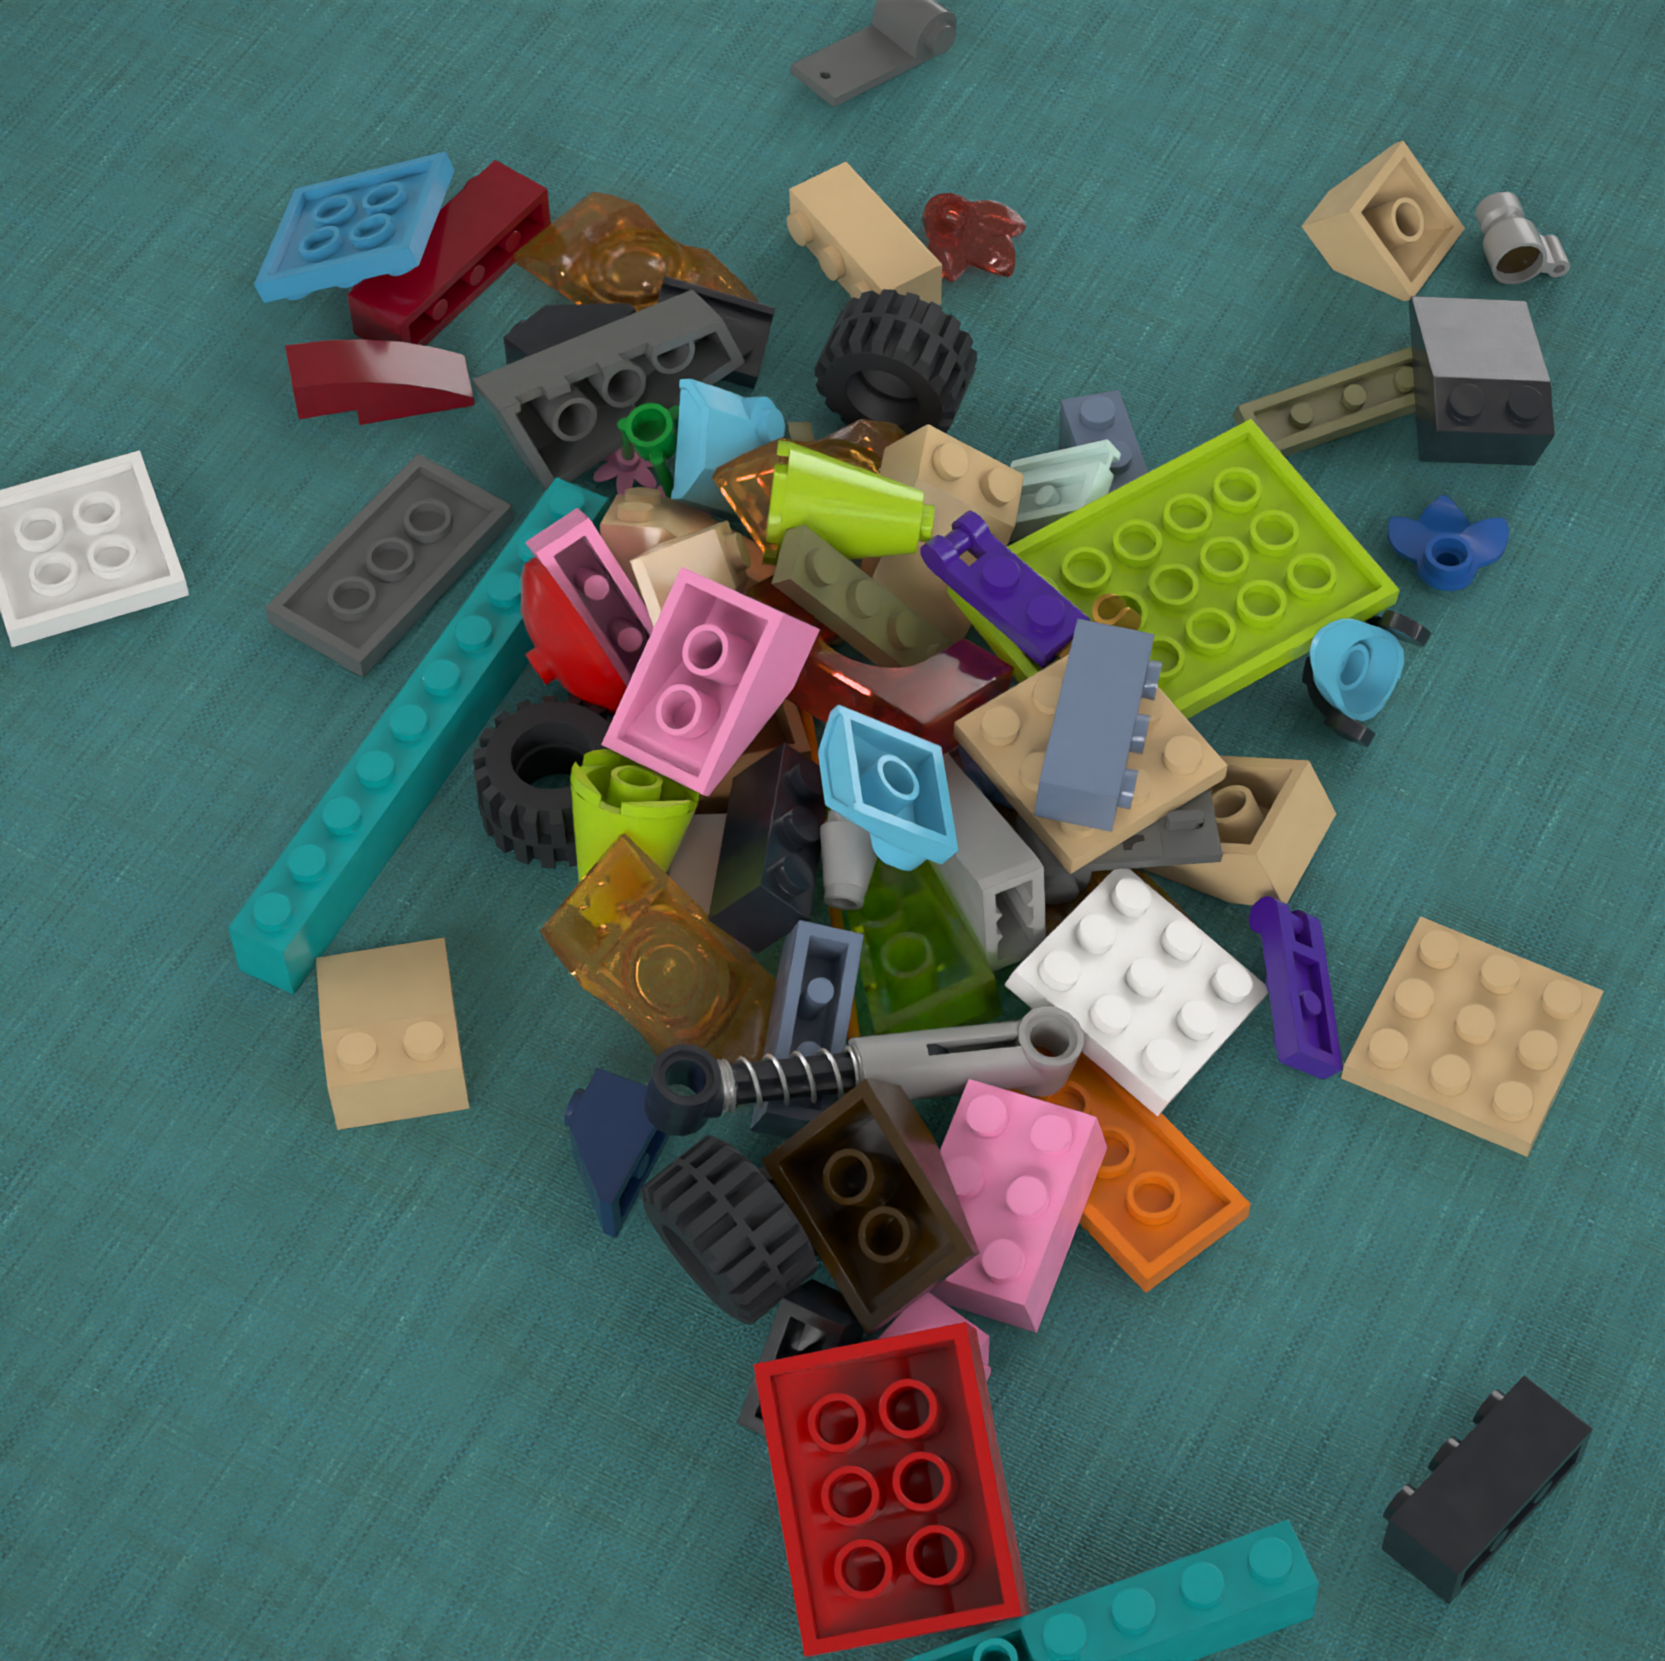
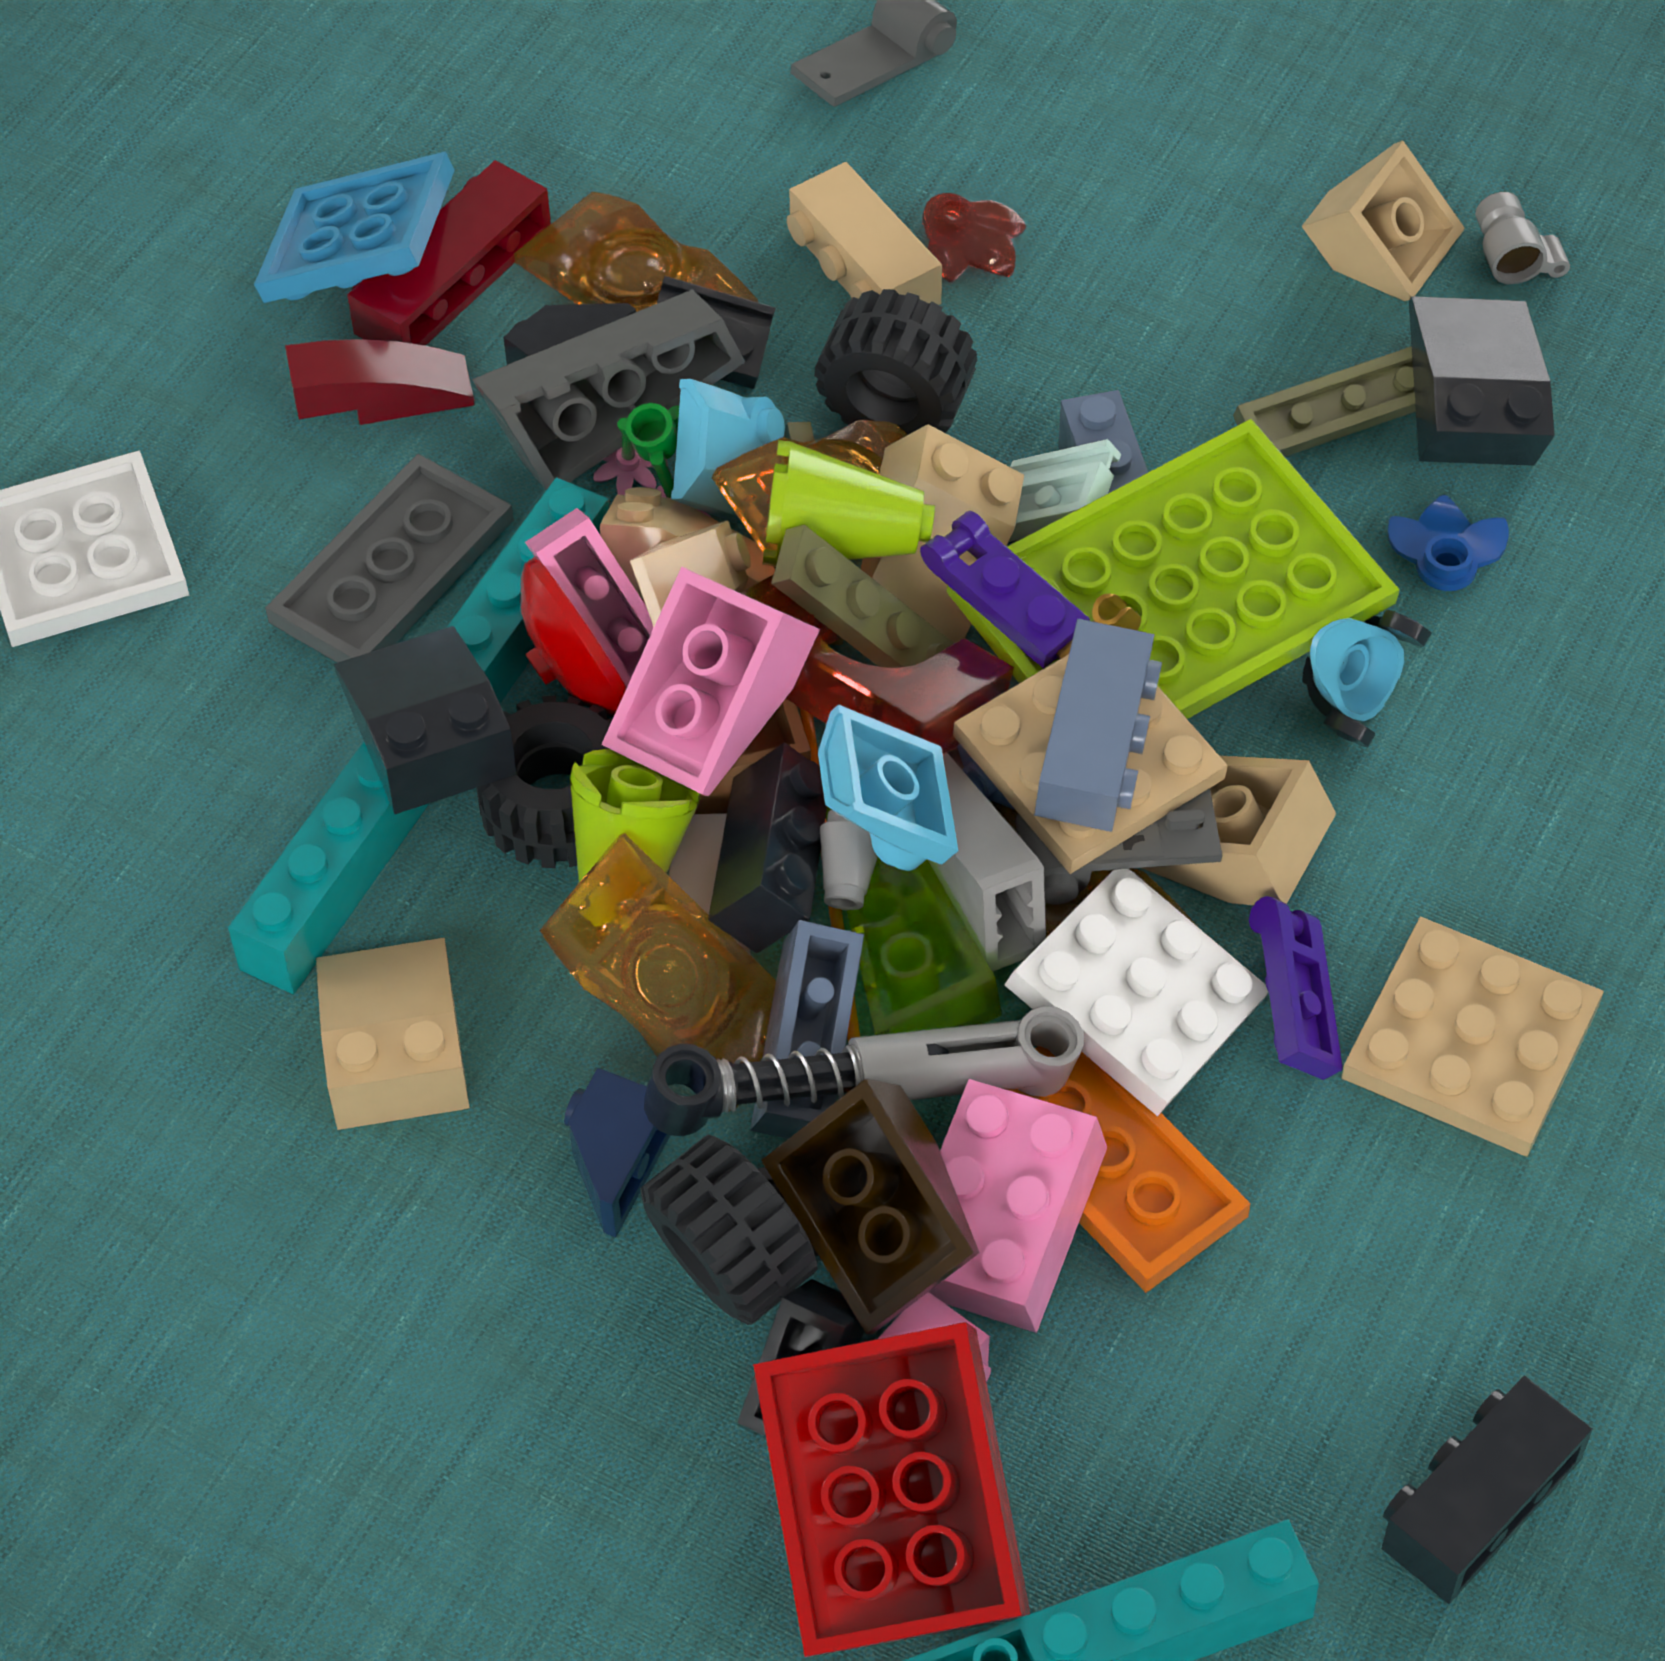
none -> black slope [334,626,517,815]

